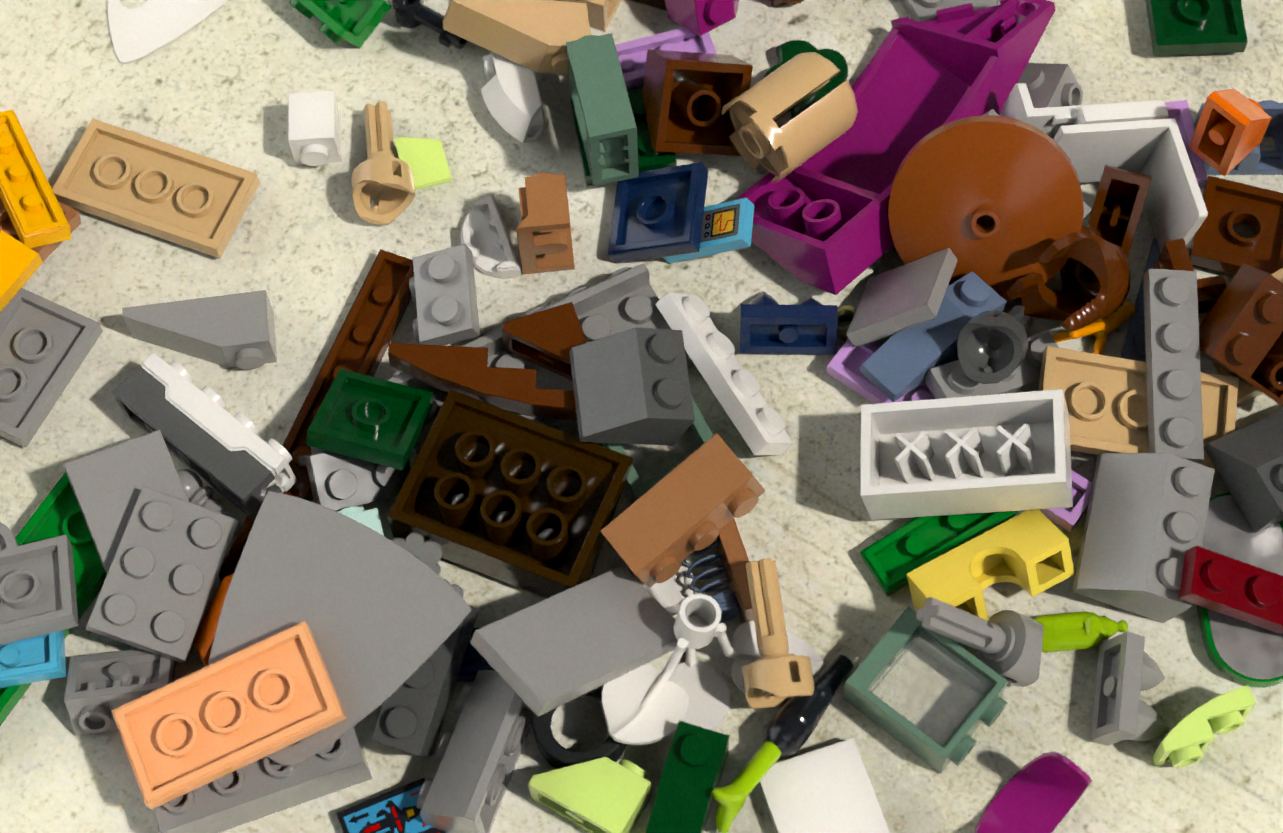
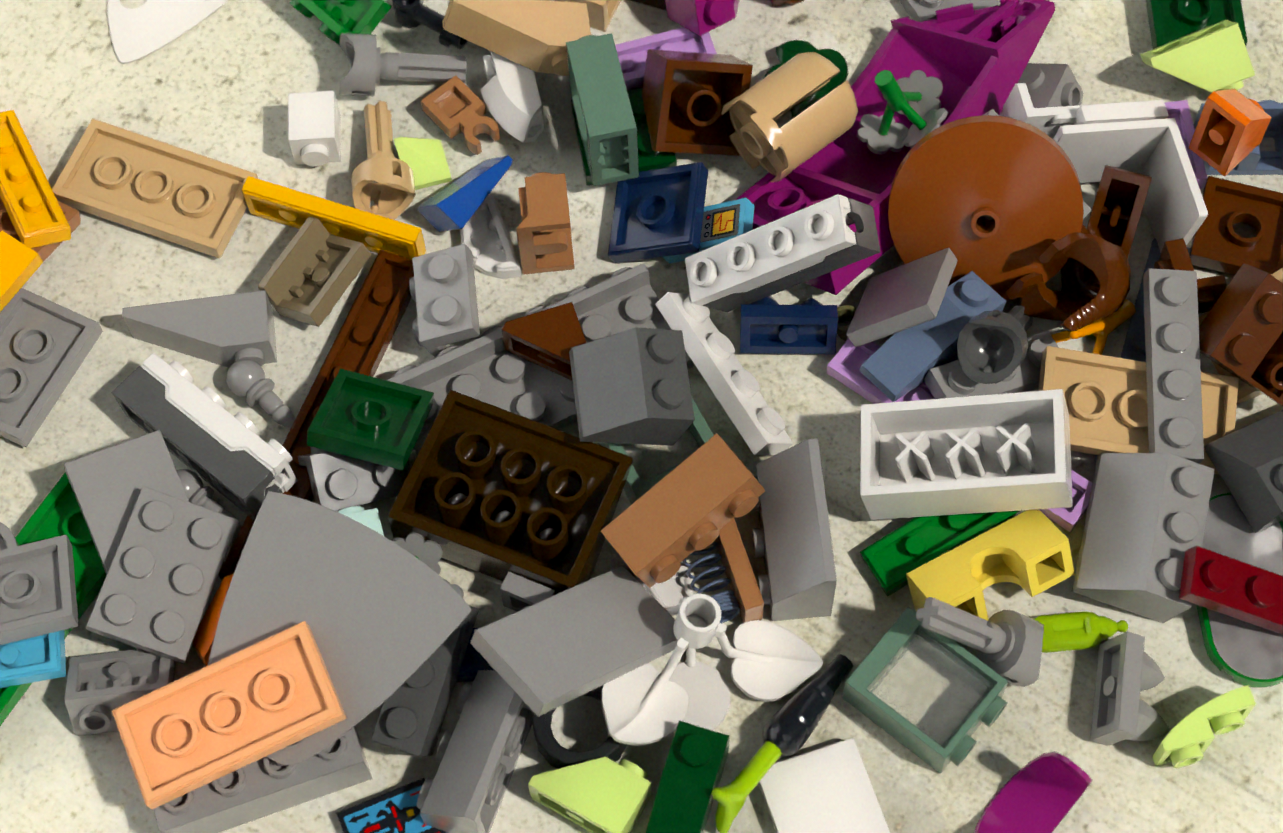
reddish brown slope [388,343,577,421] -> none
tan piece [741,558,814,709] -> none
none -> light grey bar [226,360,295,429]
none -> yellow tile [242,176,426,260]
none -> dark tan bracket [258,217,371,327]
none -> light grey piece [339,33,466,96]
none -> blue slope [417,155,513,232]
none -> medium nougat plate [421,75,500,155]
none -> light grey tile [500,571,555,612]
none -> white piece [685,194,880,312]
none -> light grey slope [750,438,837,621]
none -> light grey plant [857,70,948,154]
none -> yellowish green slope [1140,20,1255,93]

